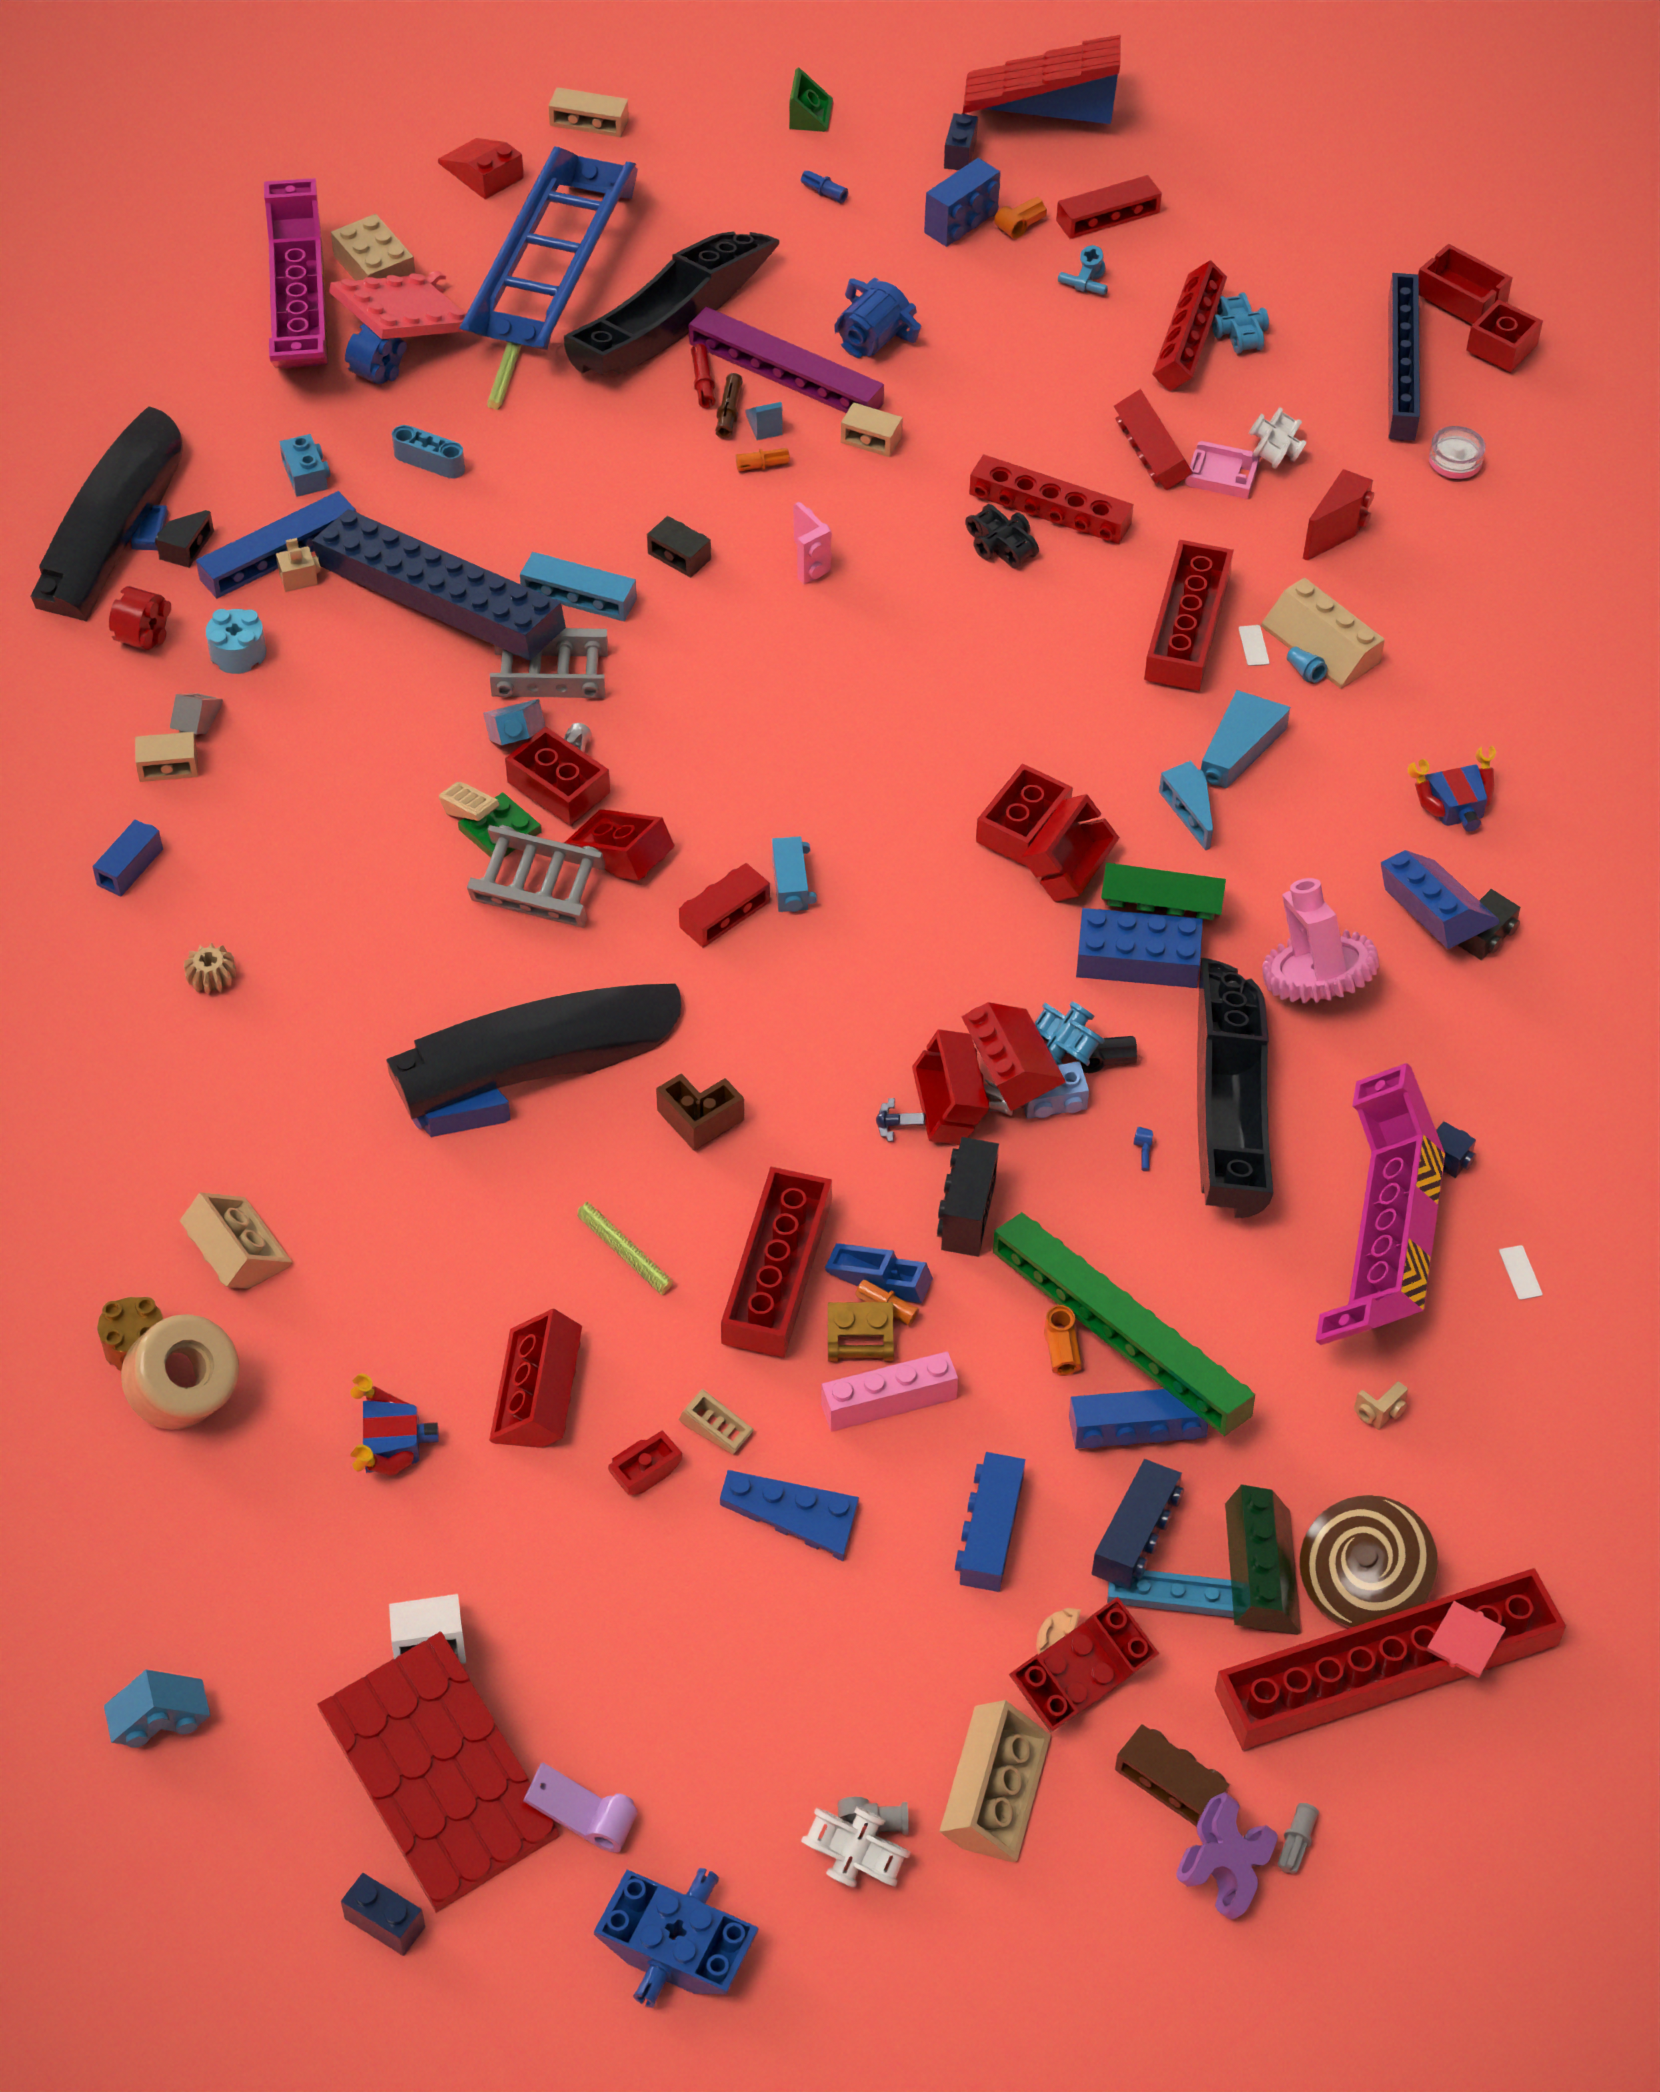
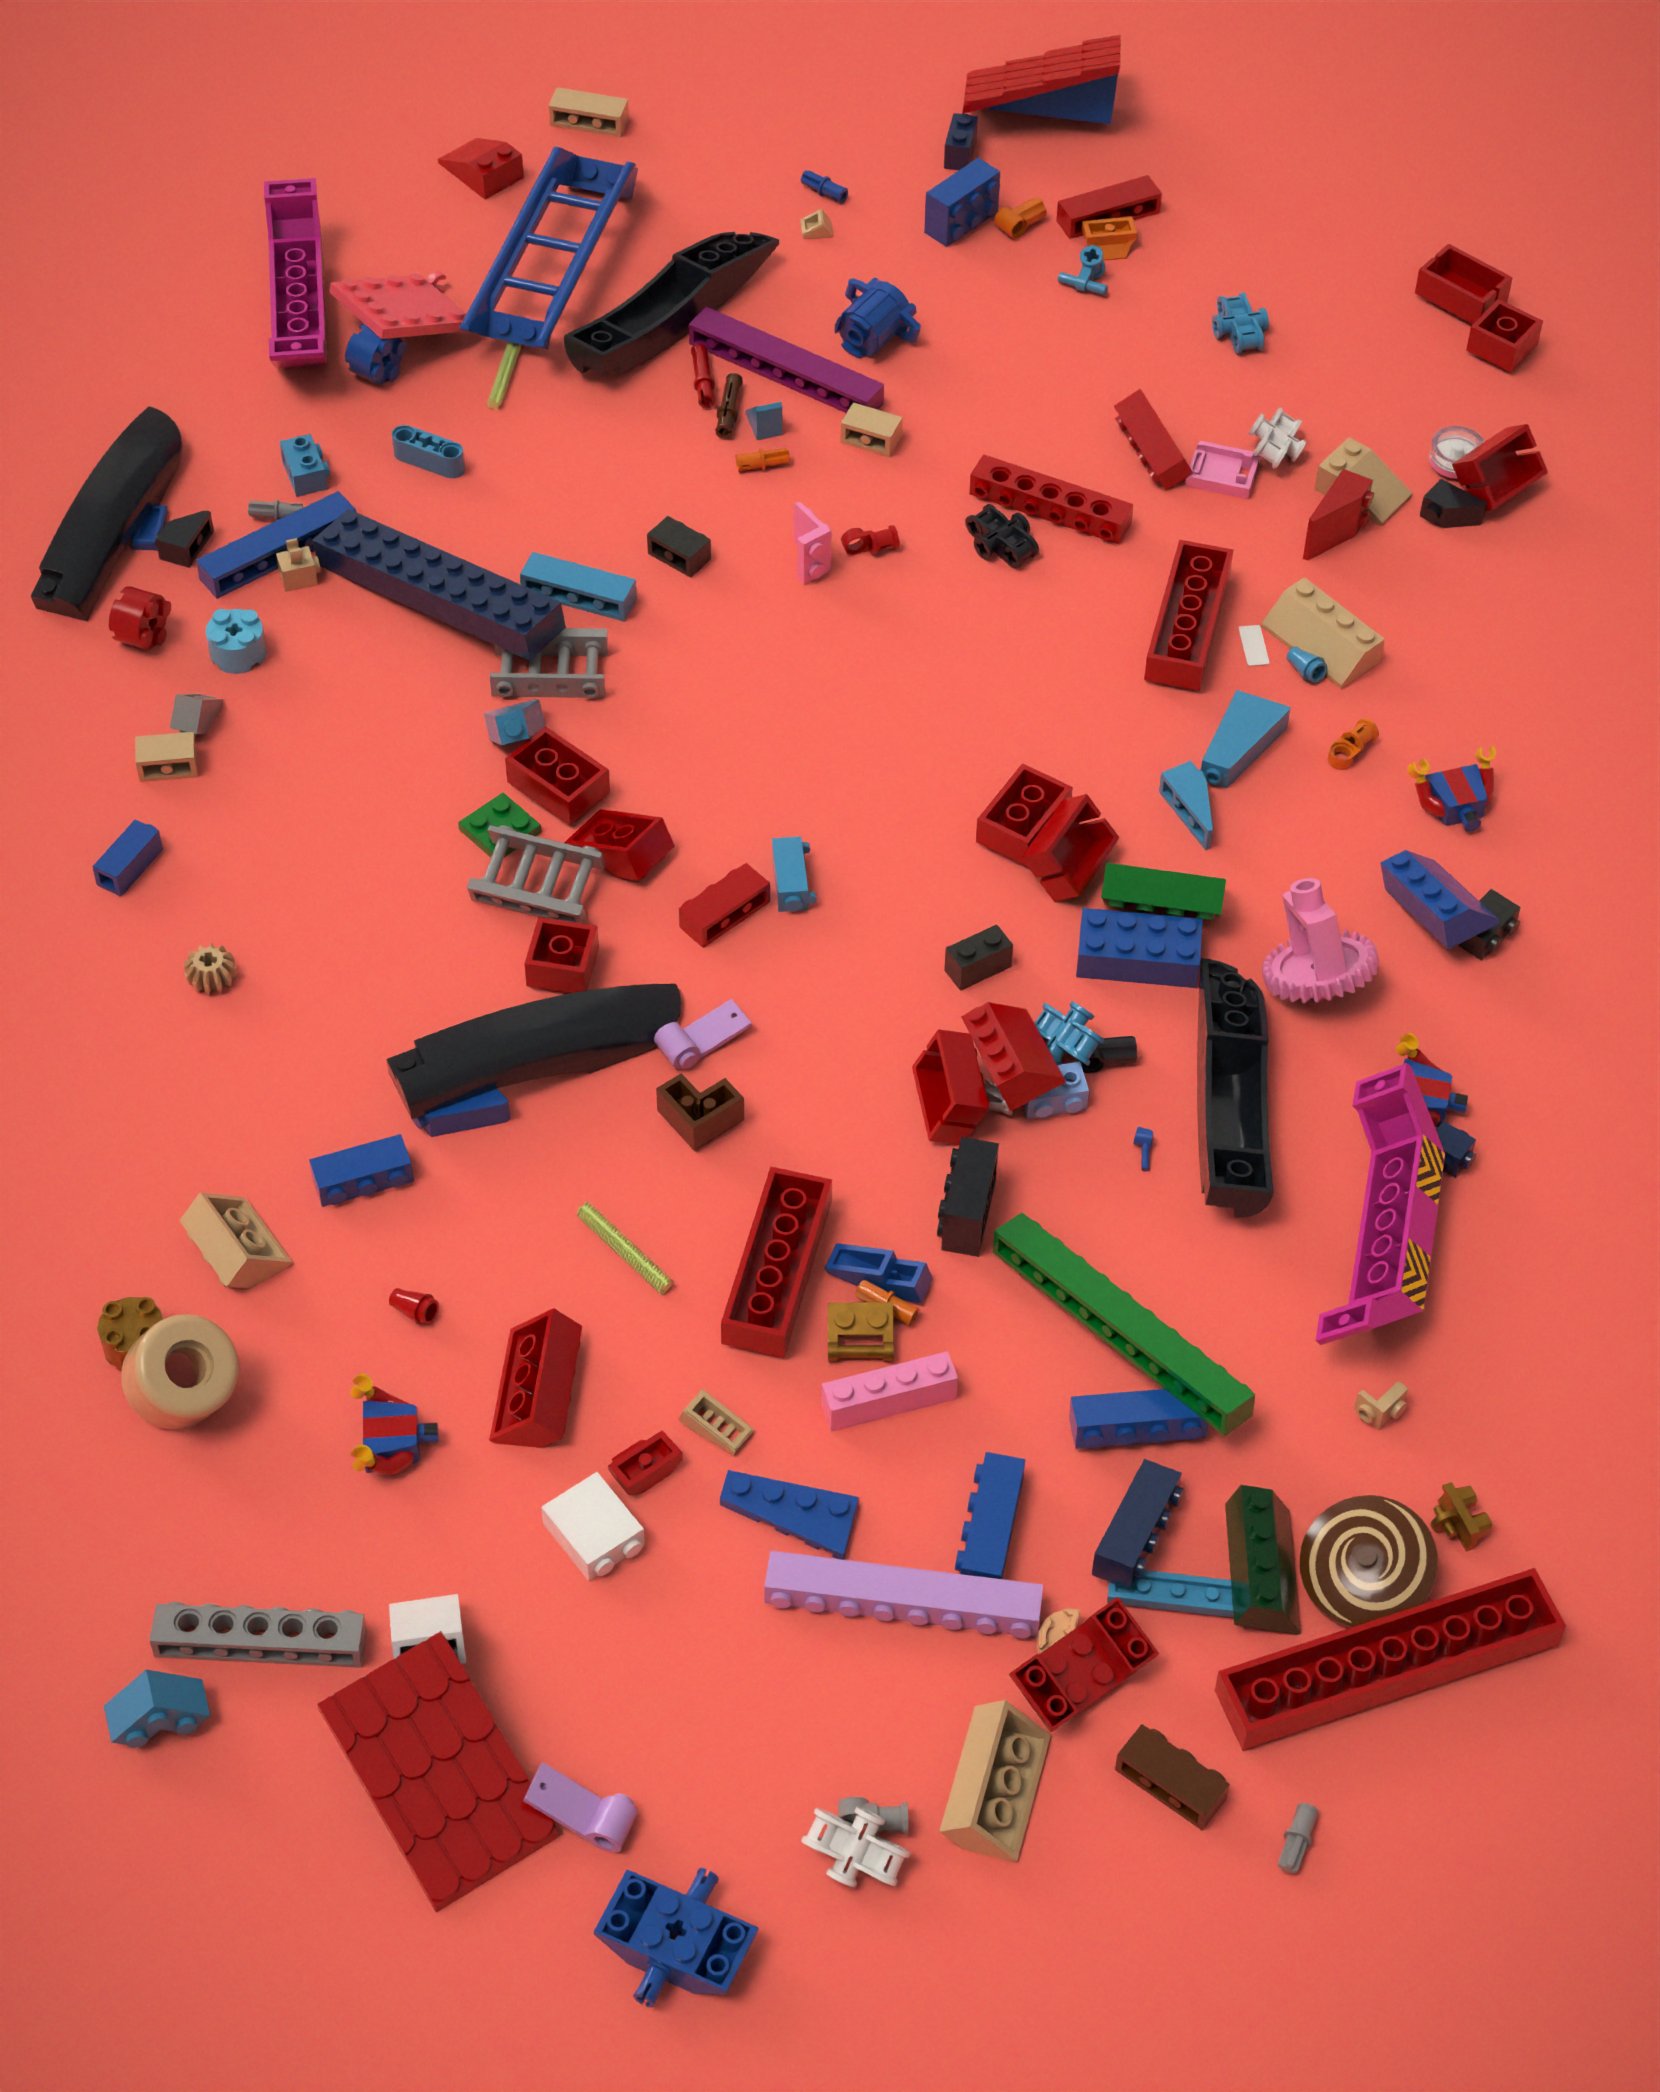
tan brick [331,214,415,280] -> none
dark blue brick [341,1872,425,1956] -> none
tan slope [439,782,500,821] -> none
flat silver piece [564,723,592,752] -> none
green slope [789,67,833,132] -> none
piece [876,1098,925,1142] -> none
orange piece [1044,1305,1081,1376] -> none
red brick [1152,260,1227,391] -> none
medium lavender piece [1176,1793,1278,1919] -> none
dark blue brick [1388,273,1420,441] -> none
coral piece [1426,1601,1506,1678] -> none
white sticker [1499,1245,1543,1300] -> none
none -> light grey brick [149,1602,367,1668]
none -> light grey axle [248,499,303,521]
none -> blue brick [309,1134,414,1207]
none -> red cone [389,1288,439,1325]
none -> red brick [524,917,599,993]
none -> white brick [541,1472,645,1581]
none -> lavender door [654,999,752,1069]
none -> lavender brick [764,1550,1043,1638]
none -> slope [800,209,833,239]
none -> red connector [841,525,900,555]
none -> pearl dark grey brick [944,924,1013,991]
none -> orange slope [1082,217,1137,261]
none -> tan slope [1314,437,1413,526]
none -> orange connector [1327,718,1379,770]
none -> torso [1396,1033,1468,1127]
none -> slope [1420,479,1487,528]
none -> pearl gold hips [1431,1482,1492,1551]
none -> red piece [1452,424,1548,511]

